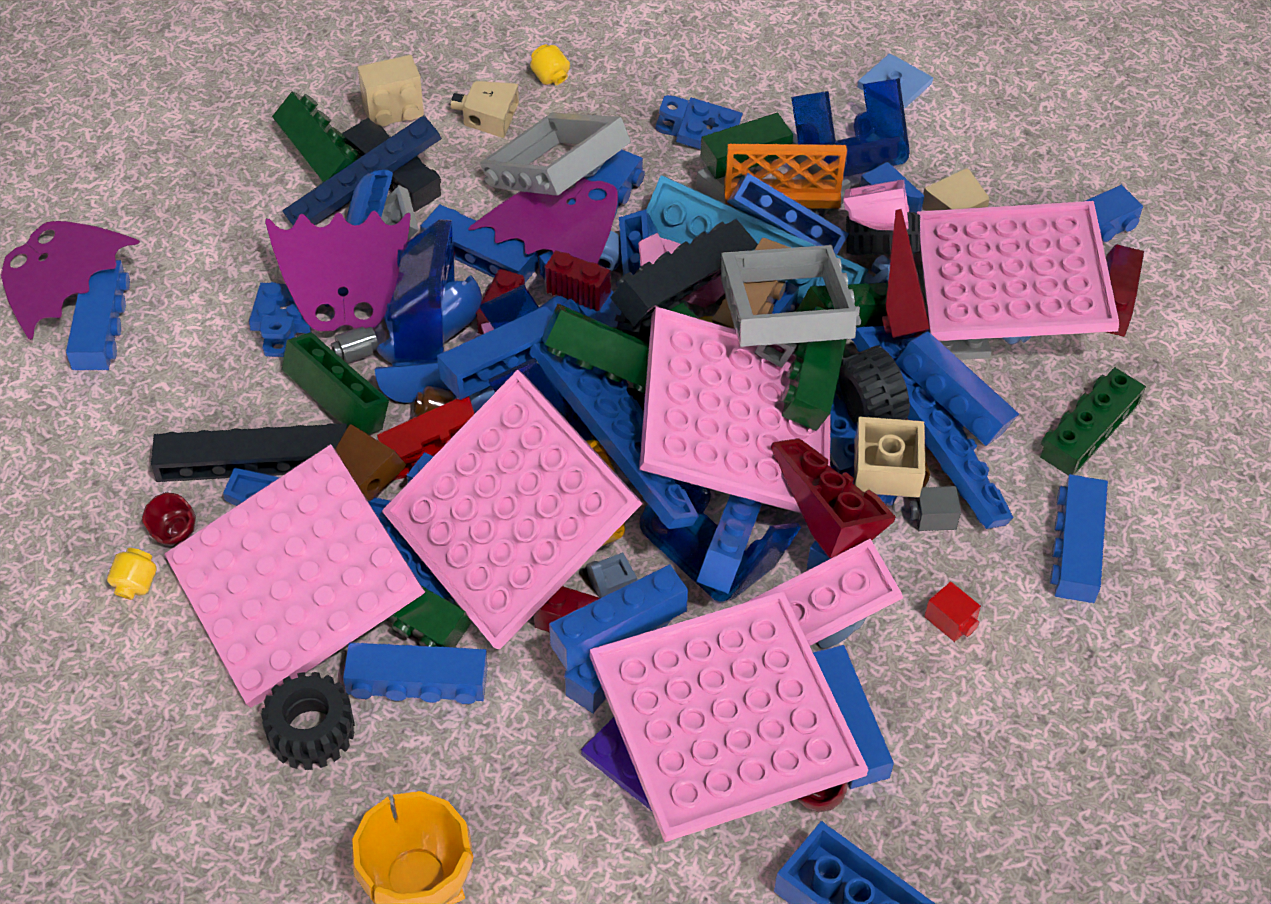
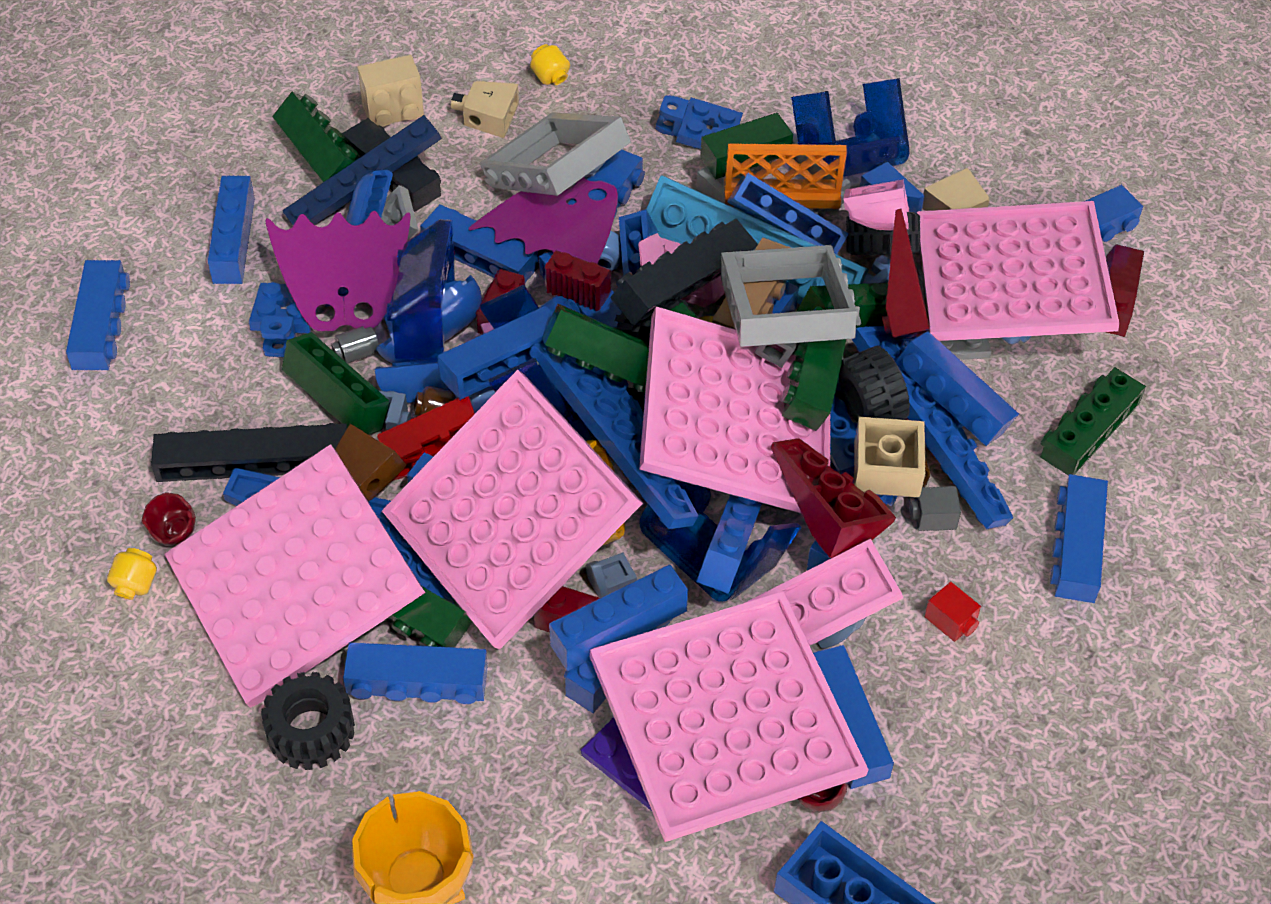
magenta piece [1,221,140,340] -> none
medium blue plate [857,53,933,112] -> none
none -> blue brick [208,176,255,284]
none -> sand blue bracket [379,391,411,430]

